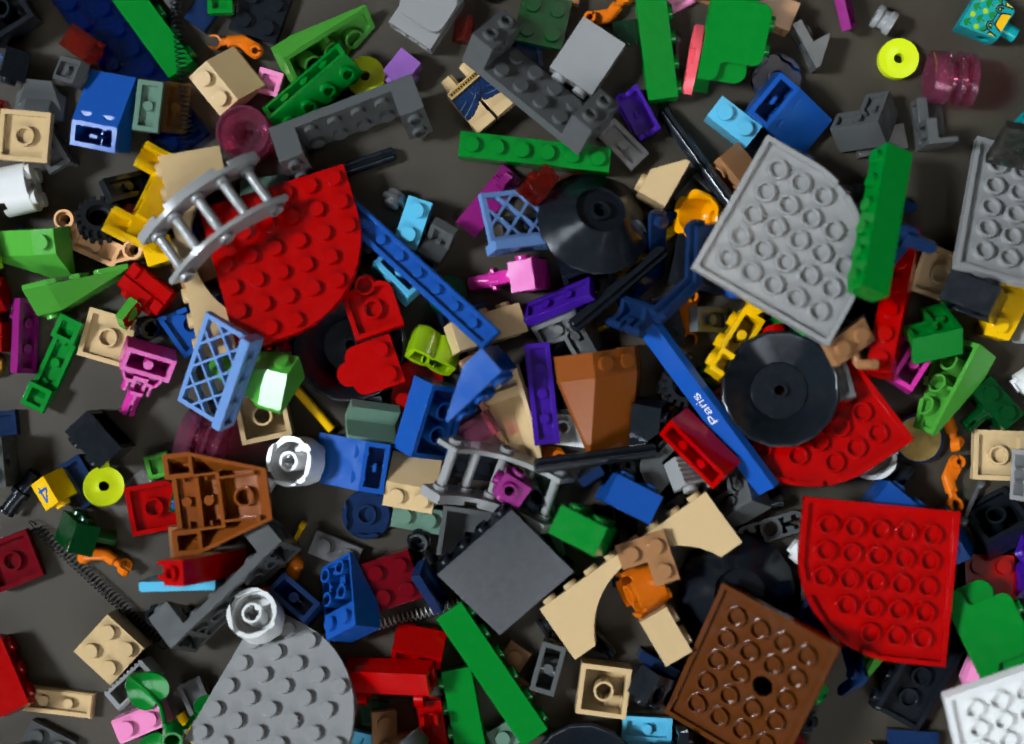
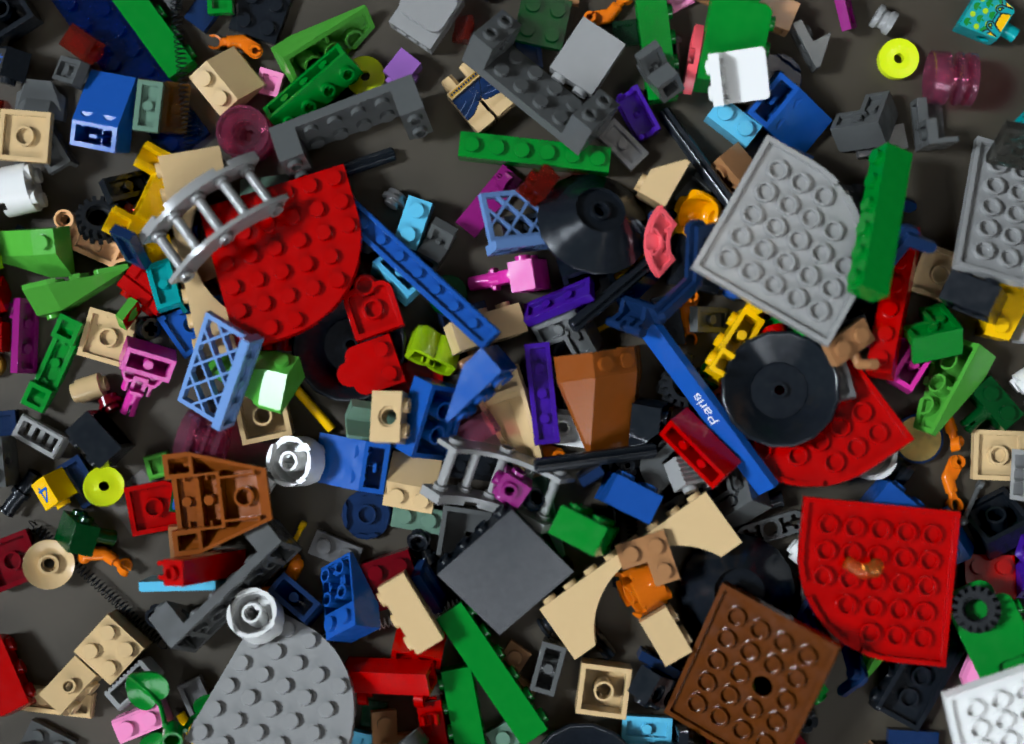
none -> light grey slope [11,413,69,459]
none -> tan dish [22,539,75,590]
none -> tan brick [39,656,102,716]
none -> tan brick [69,373,110,403]
none -> dark red plate [98,392,123,414]
none -> dark blue tile [109,224,151,270]
none -> teal panel [146,258,189,313]
none -> tan brick [369,390,411,445]
none -> tan brick [376,569,445,655]
none -> dark grey brick [634,40,685,104]
none -> coral tile [643,205,677,278]
none -> white bracket [705,47,771,107]
none -> clear orange arm [842,556,884,579]
none -> black tyre [952,585,1001,634]

